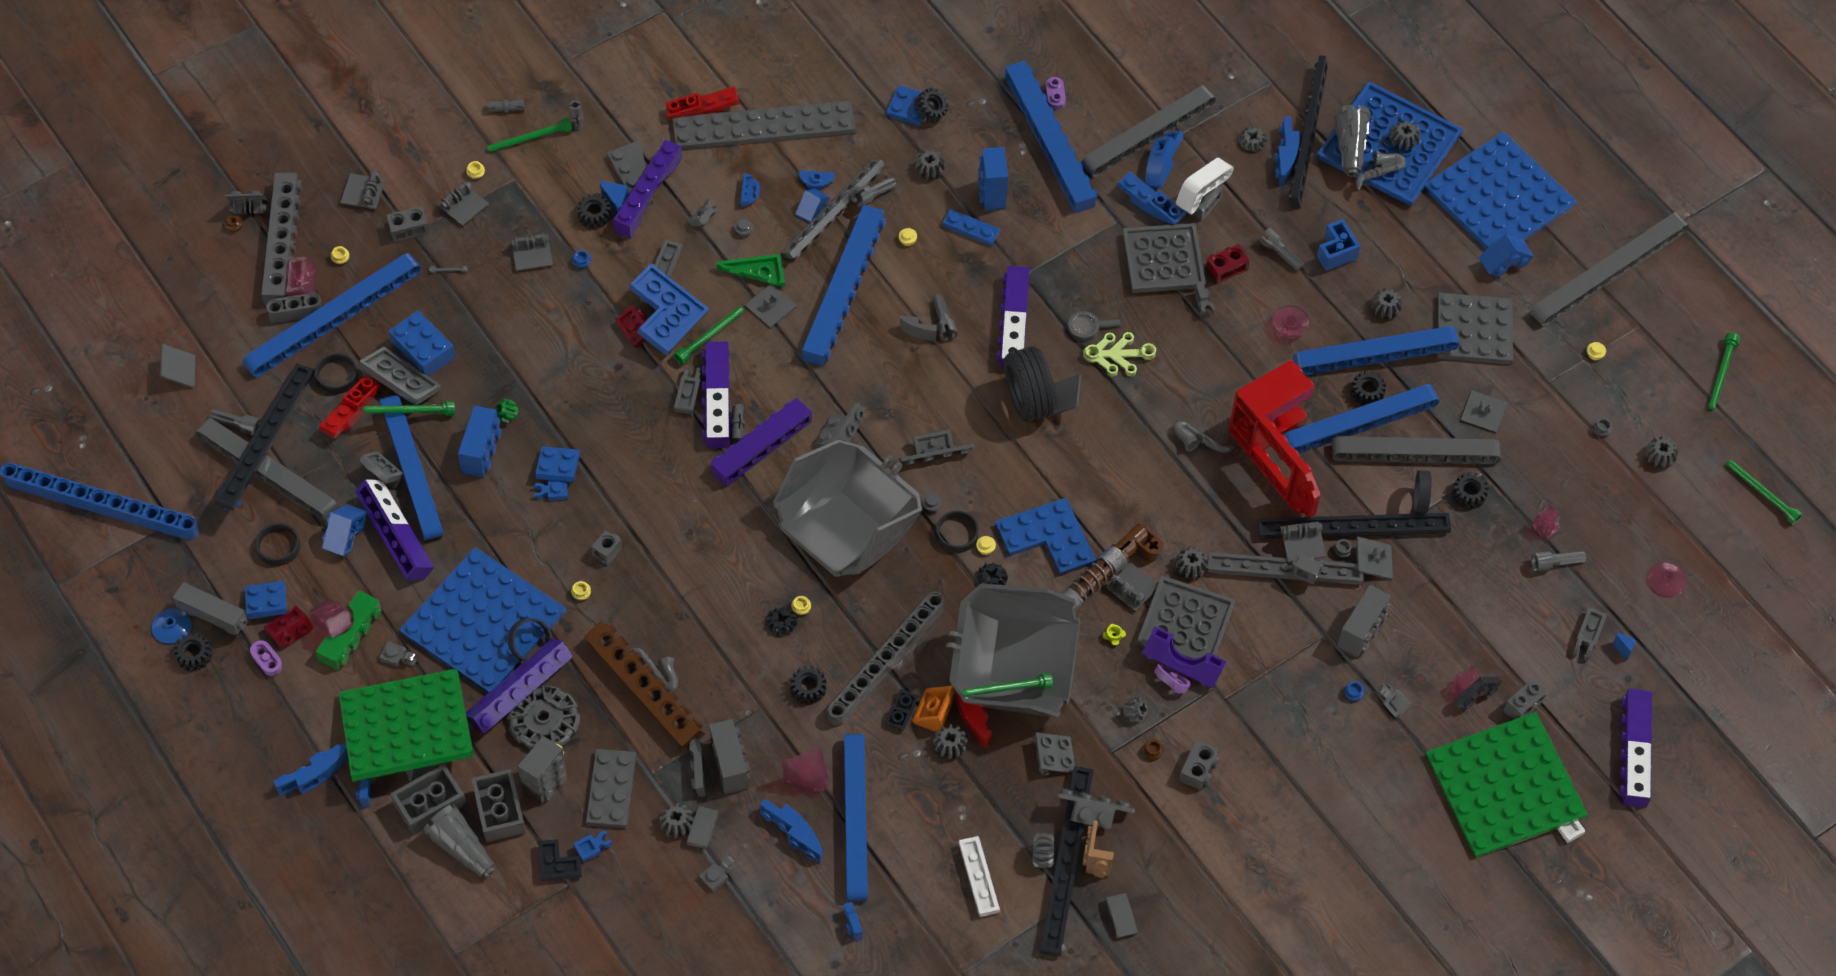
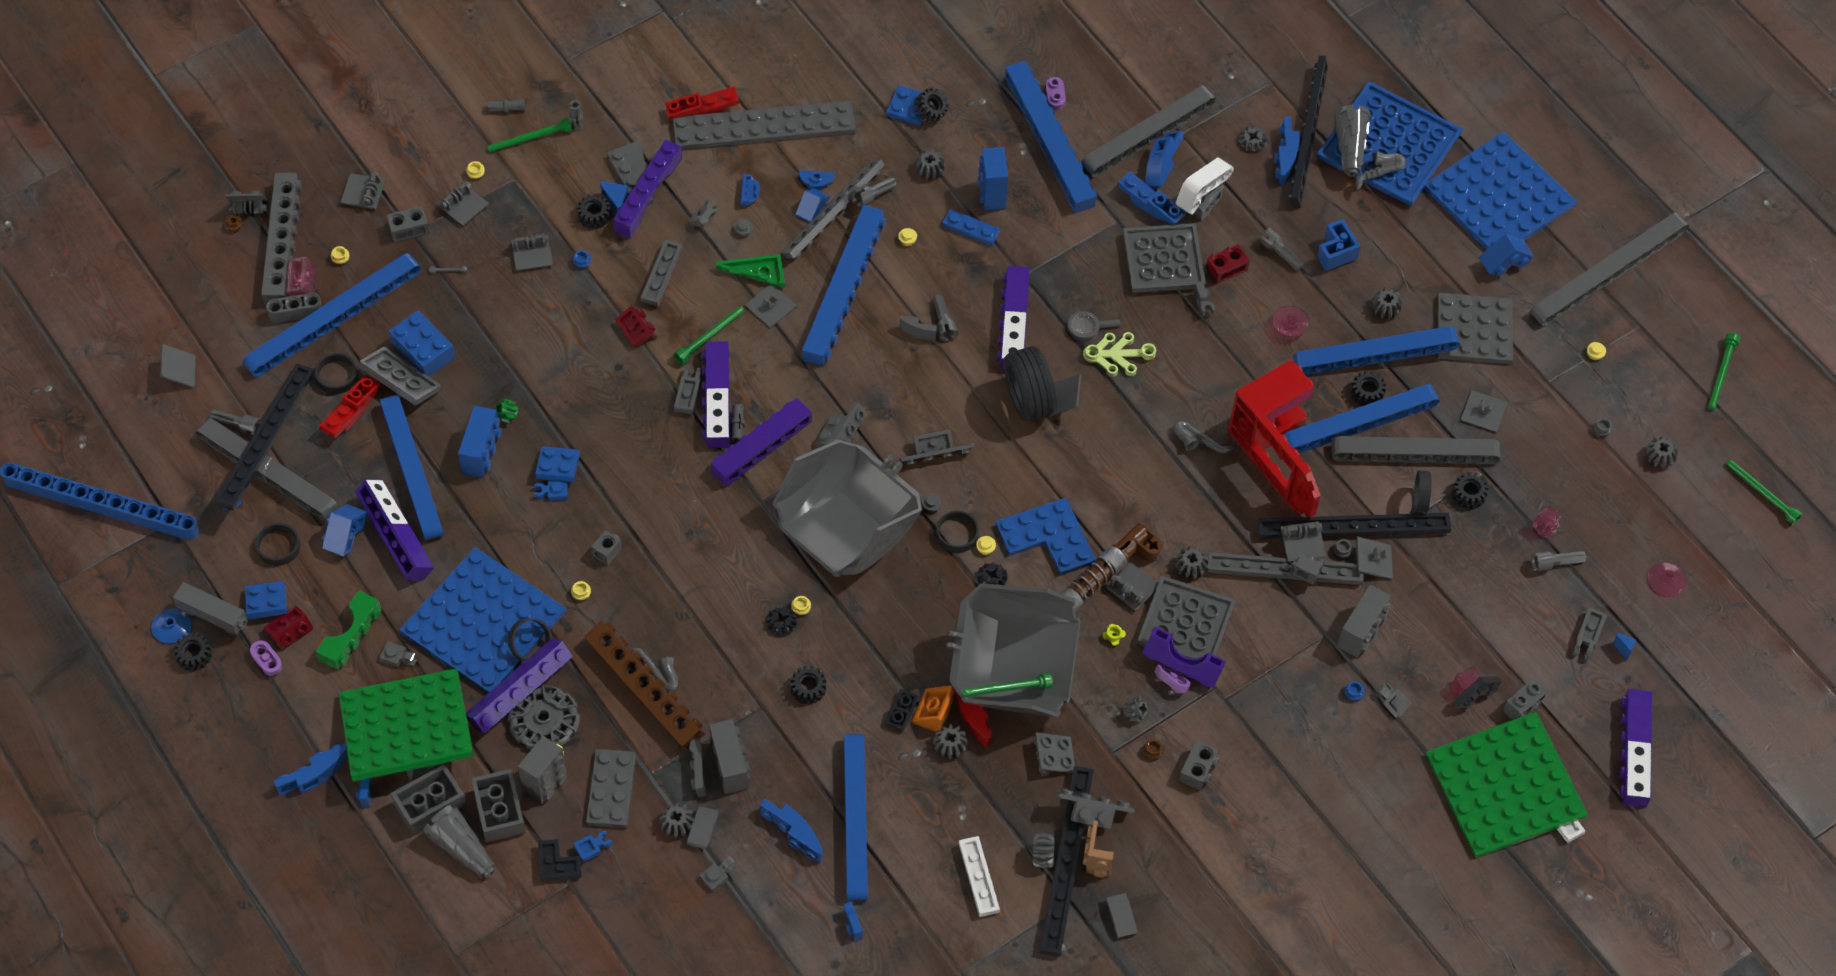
clear pink brick [310,598,353,638] -> none
dark grey bracket [360,451,403,489] -> none
green piece [363,401,455,416] -> none
blue plate [629,263,709,356] -> none
clear pink slope [782,748,829,792] -> none
dark grey beam [828,592,944,726] -> none
dark grey gear [1390,120,1421,151] -> none

